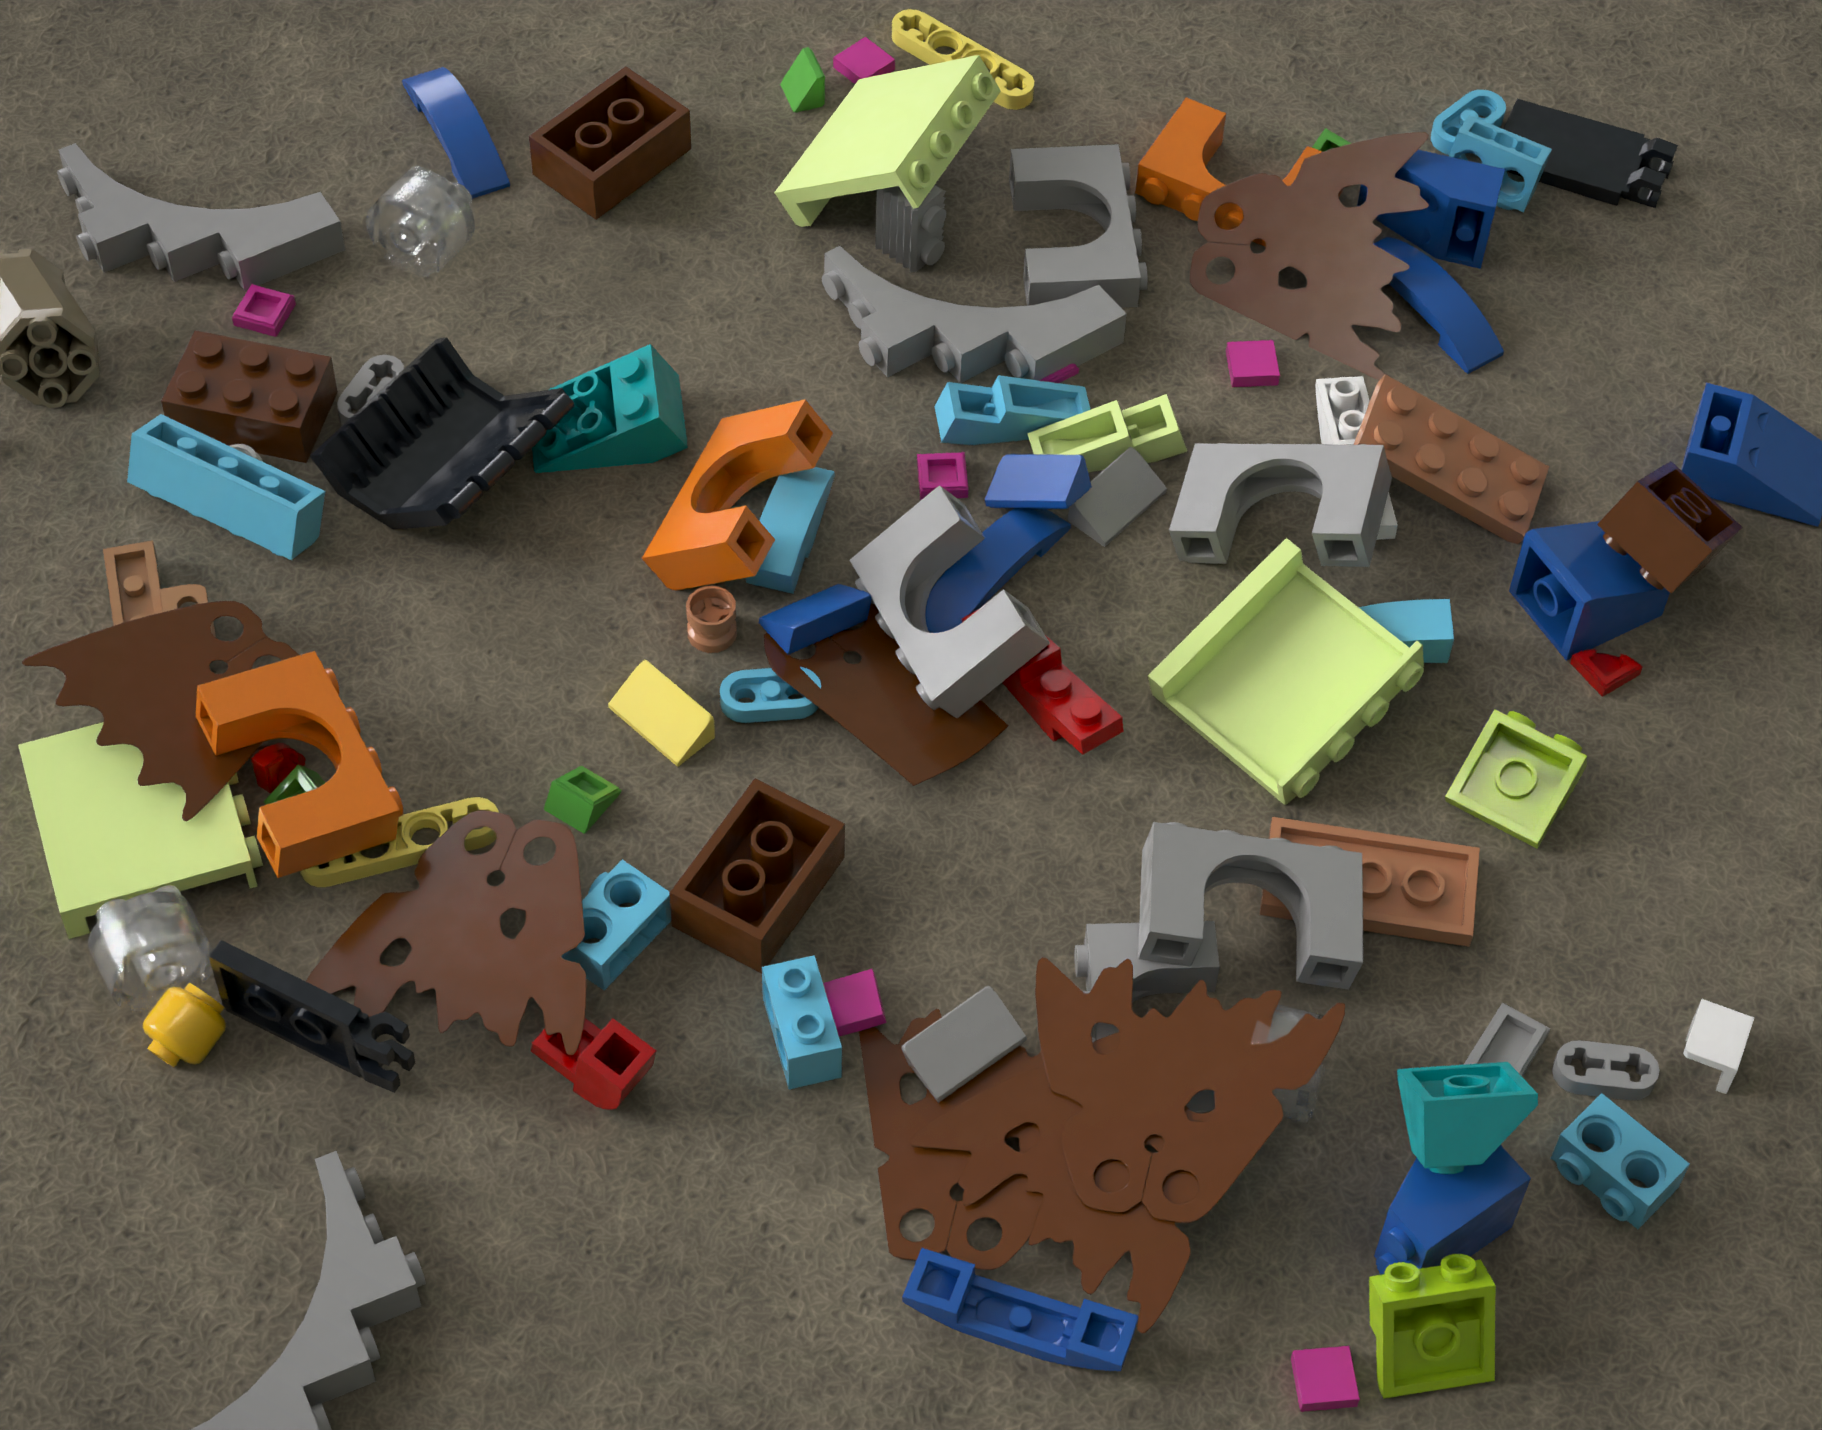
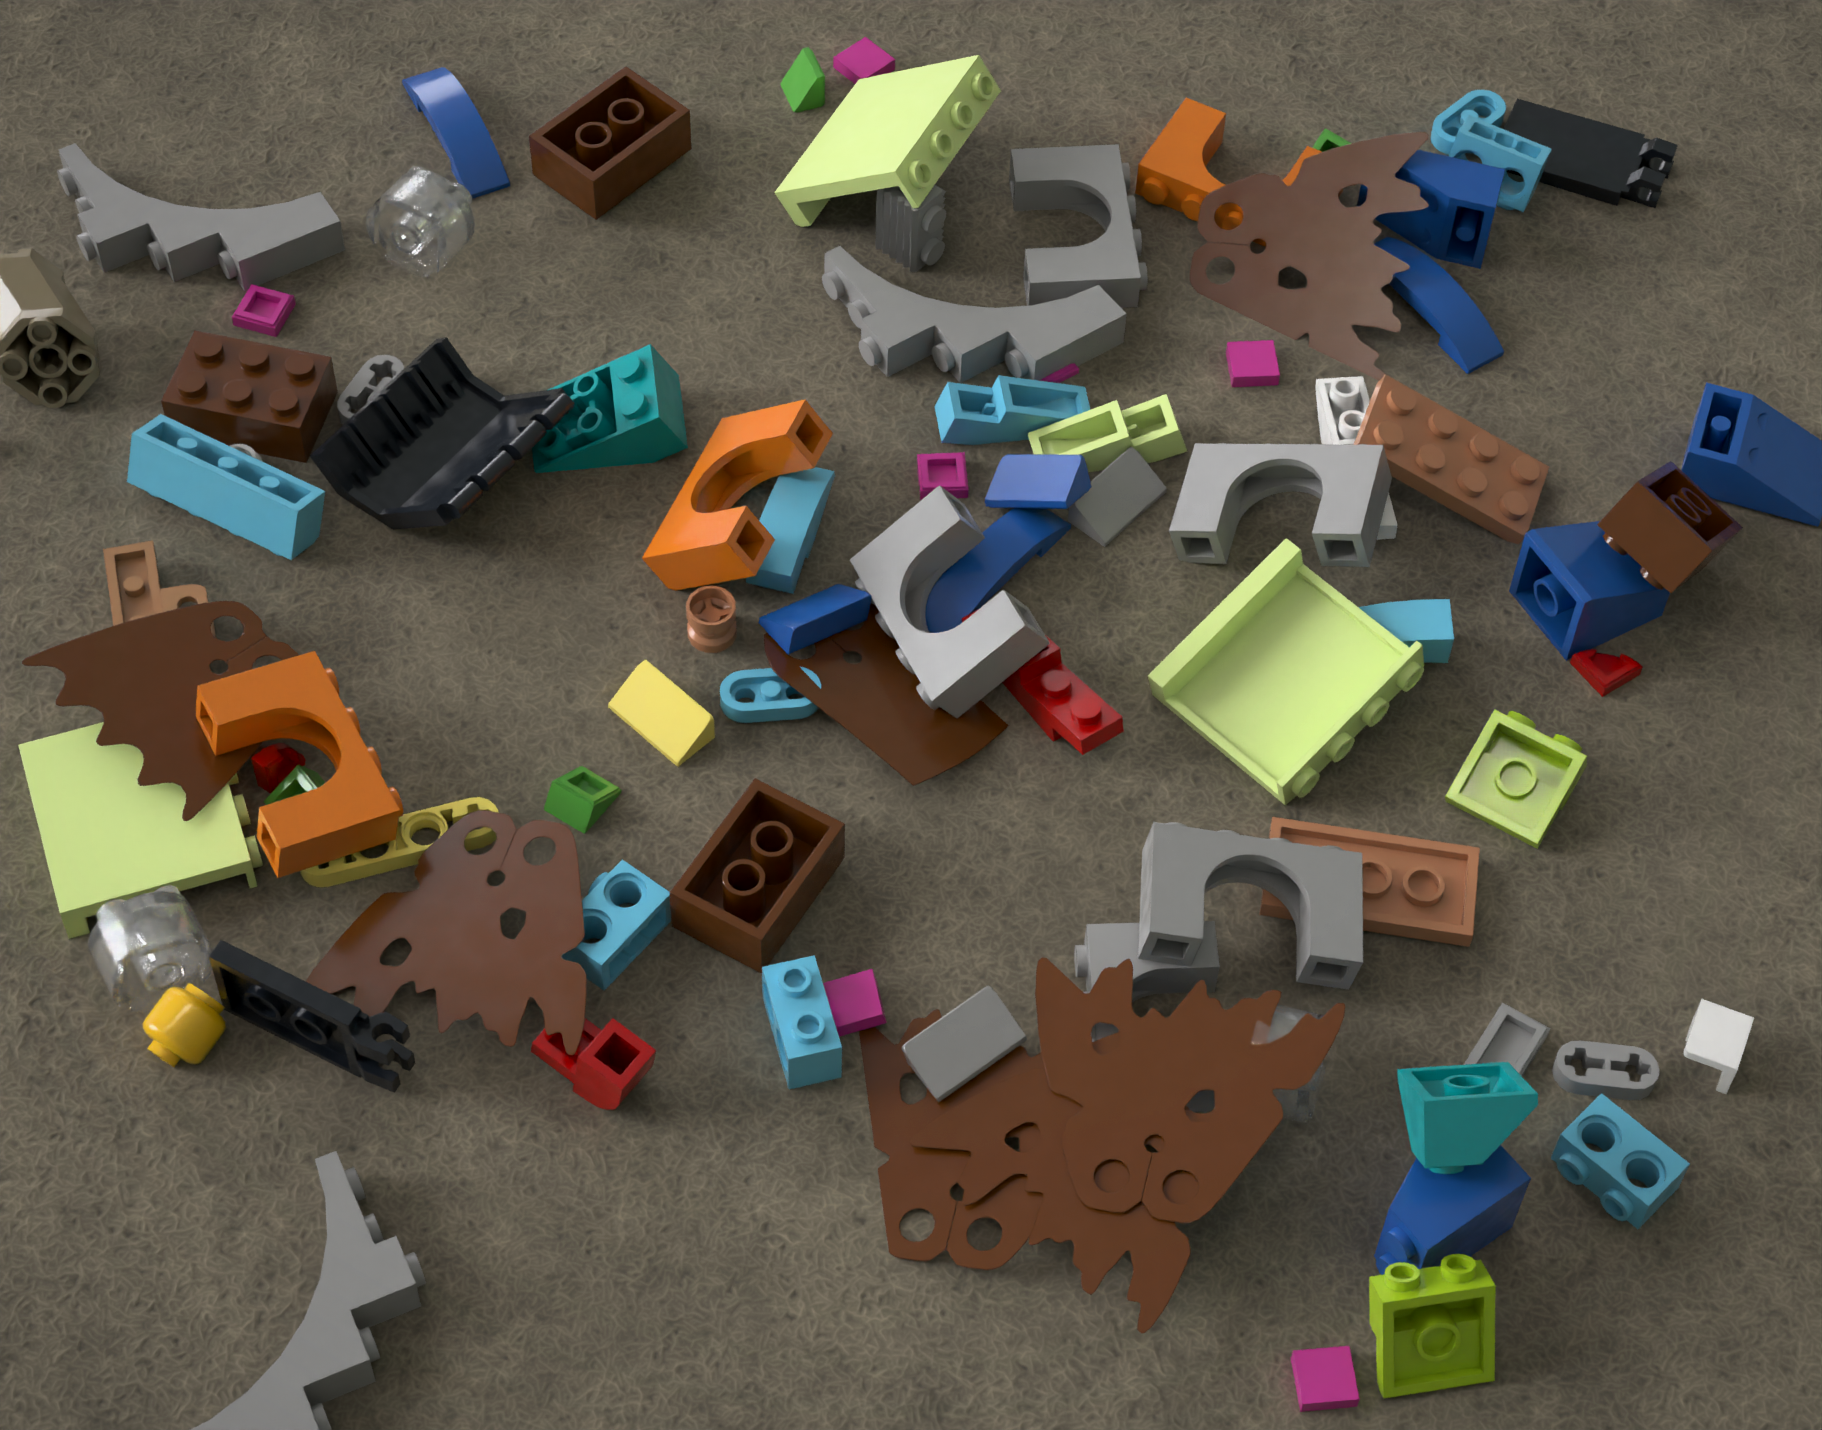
light yellow beam [892,9,1034,110] -> none
blue slope [902,1248,1139,1371] -> none

